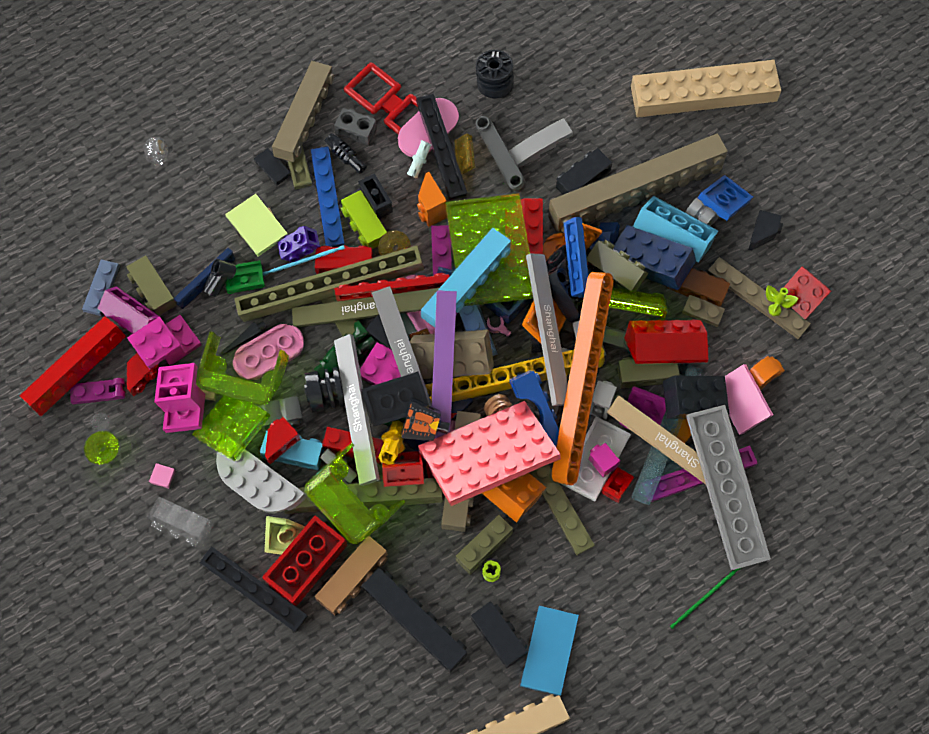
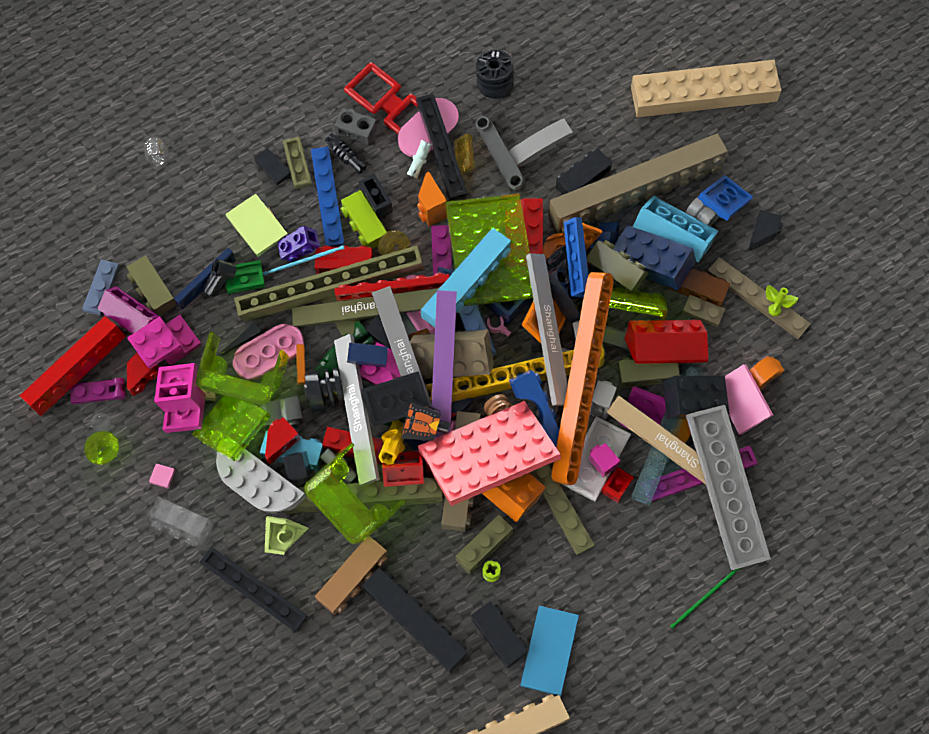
red brick [262,515,348,606] -> none
dark tan brick [272,61,334,162] -> none
plate [783,266,832,320] -> none
none -> black brick [283,451,312,483]
none -> orange tile [296,344,306,385]
none -> dark blue tile [347,342,388,367]

